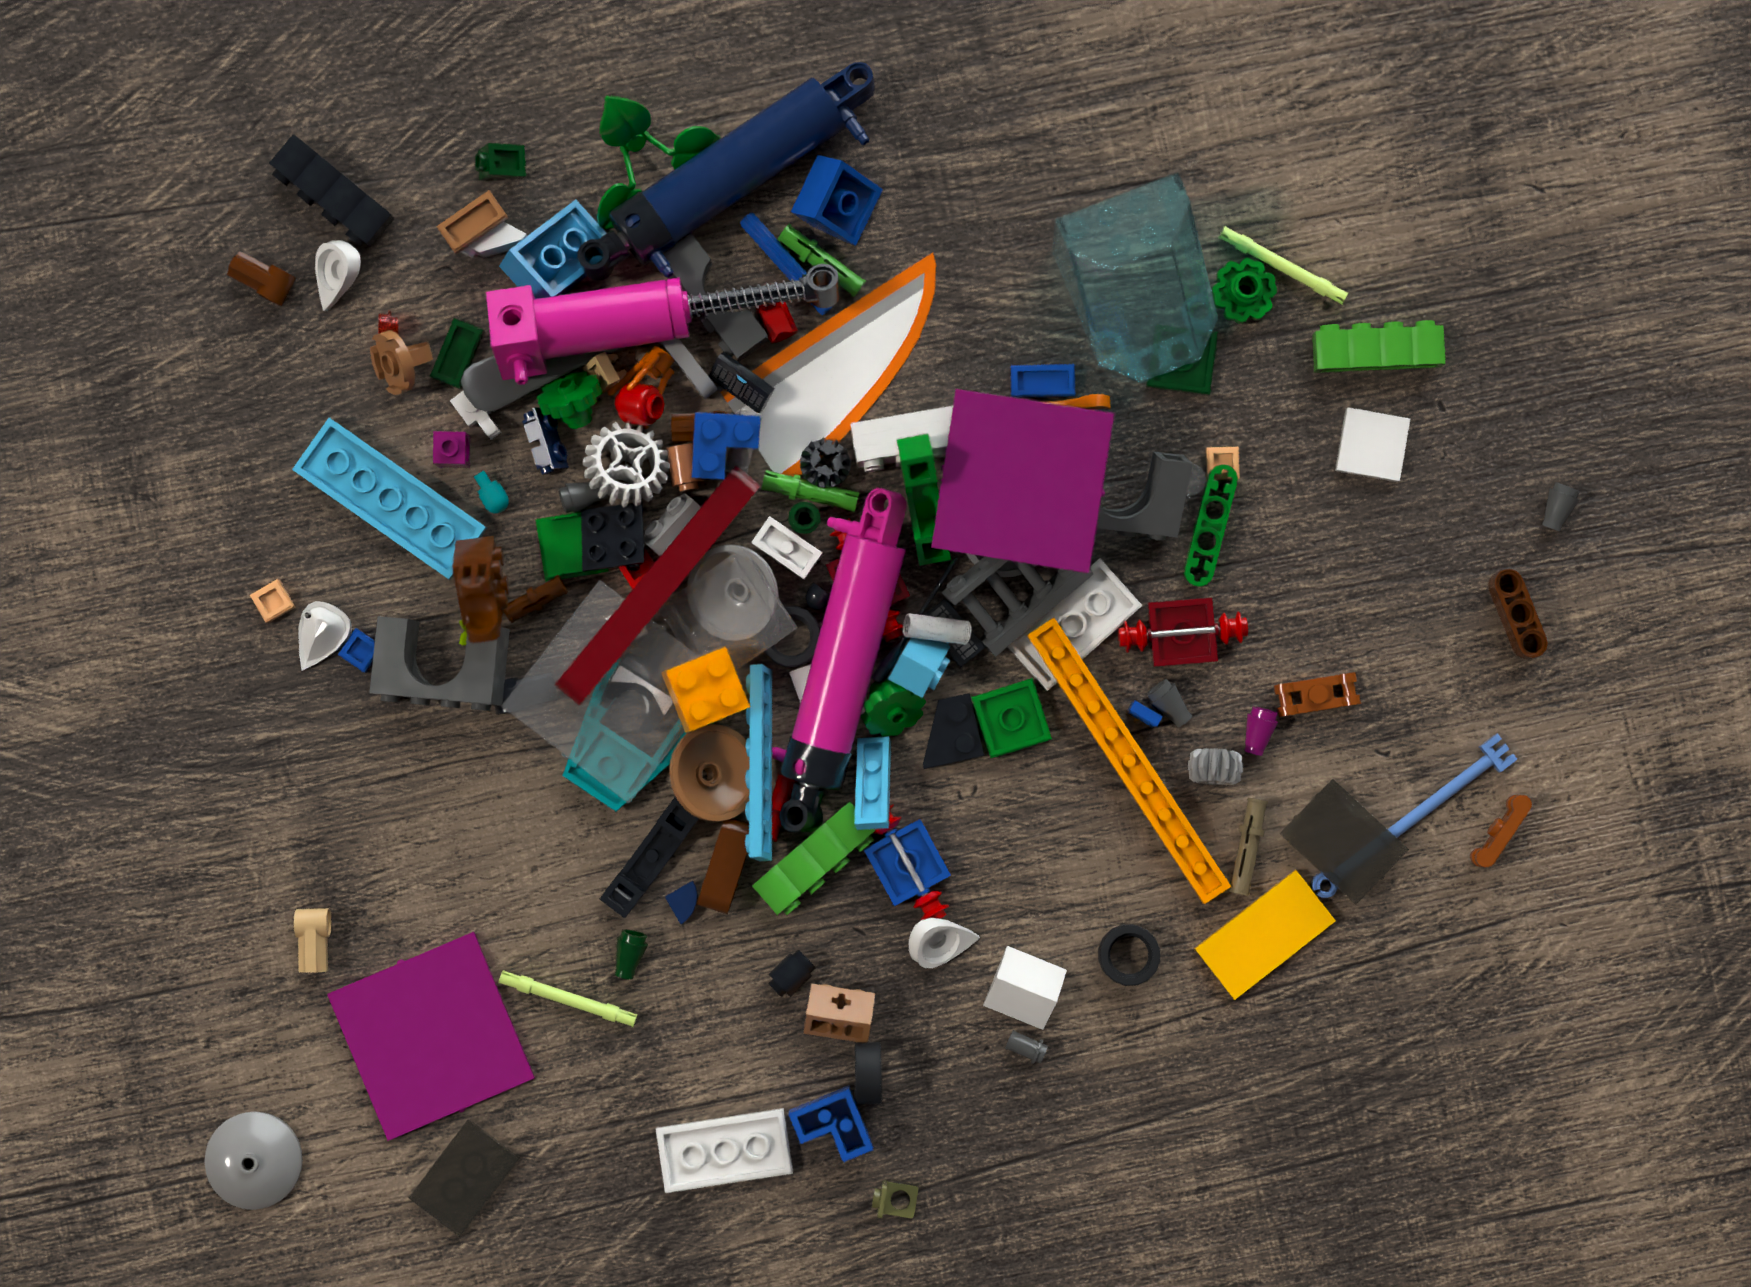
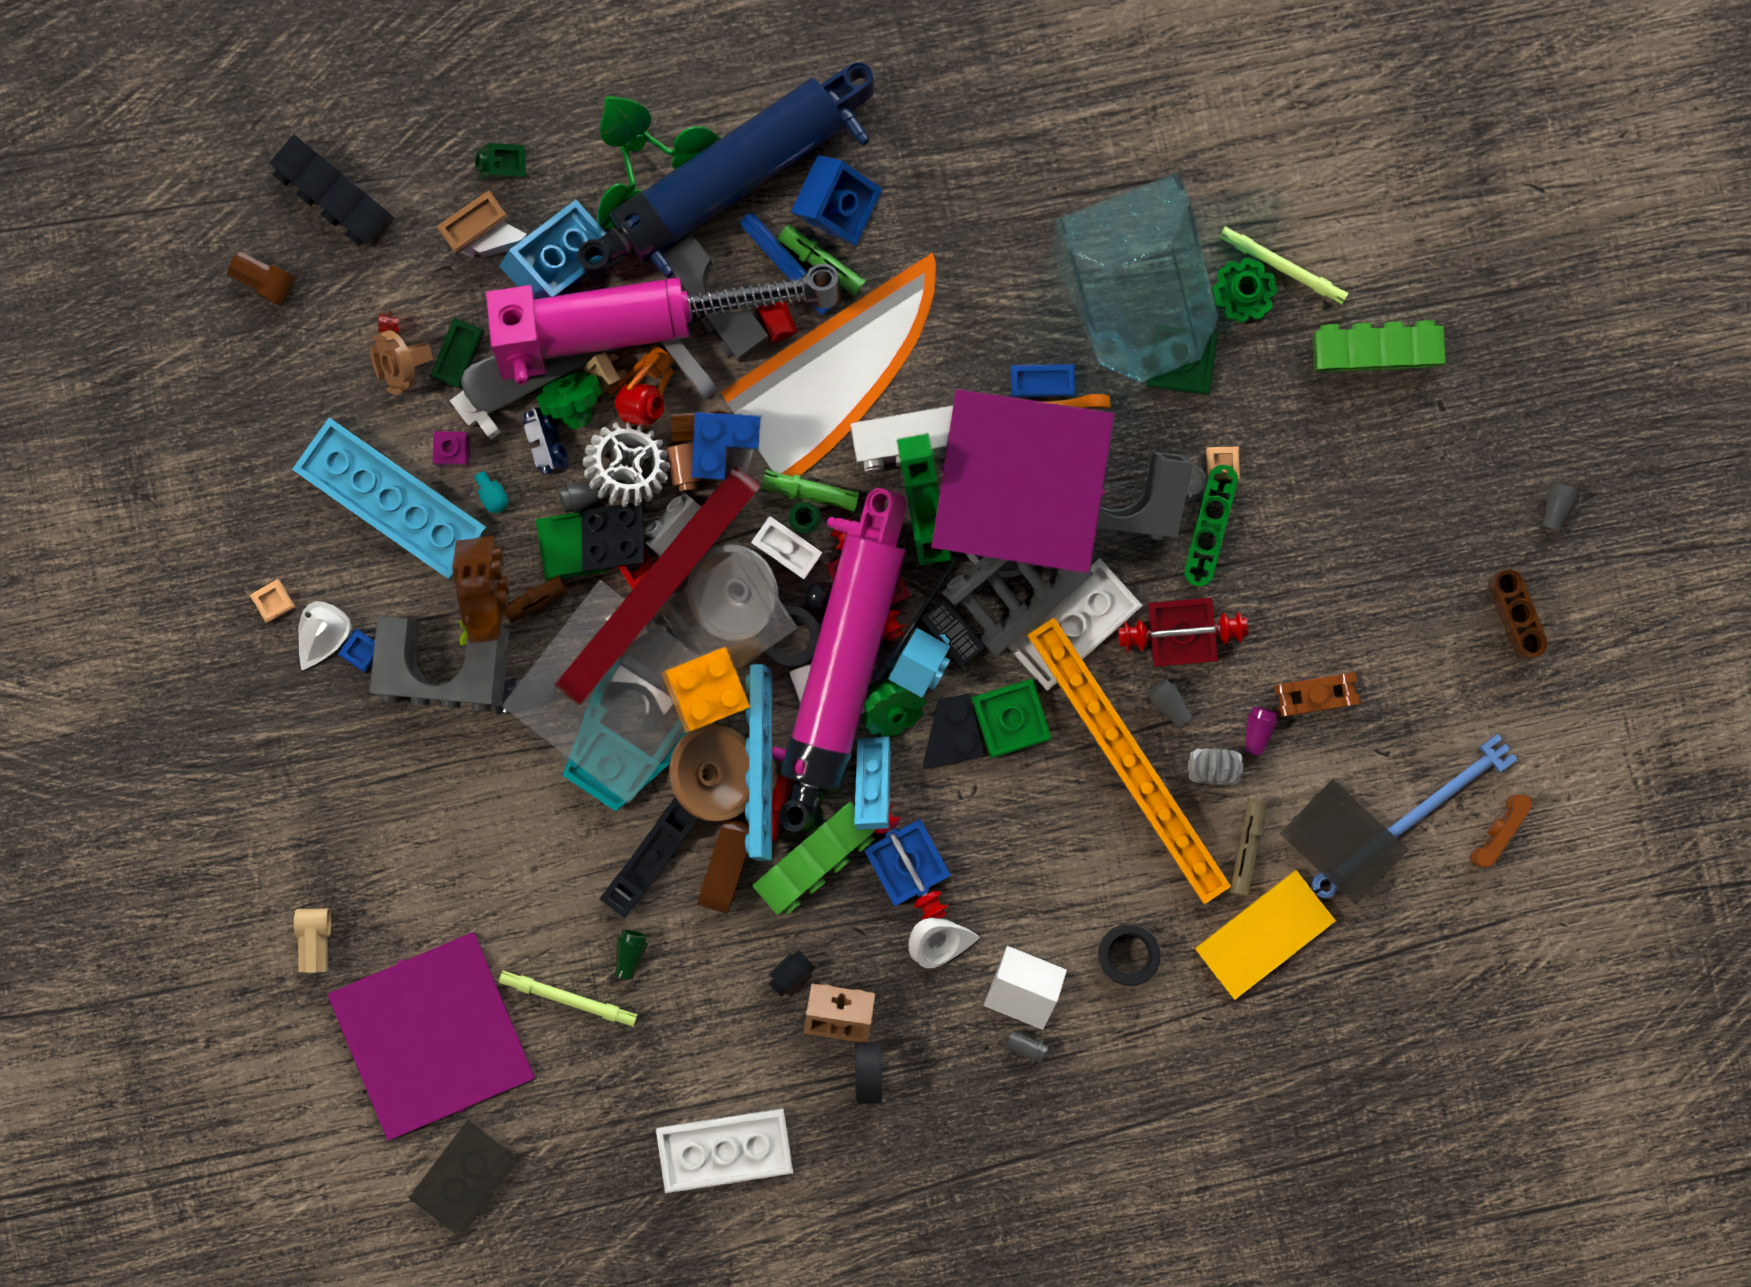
light grey dish [205,1112,303,1210] -> none
white piece [315,240,361,311] -> none
dark blue tile [665,881,697,924] -> none
tile [709,351,775,413] -> none
blue brick [788,1085,873,1162] -> none
black gear [800,437,851,488] -> none
olive bracket [872,1180,918,1219] -> none
white piece [903,613,971,645] -> none
blue tile [1127,700,1163,728] -> none
white tile [1335,407,1410,482] -> none

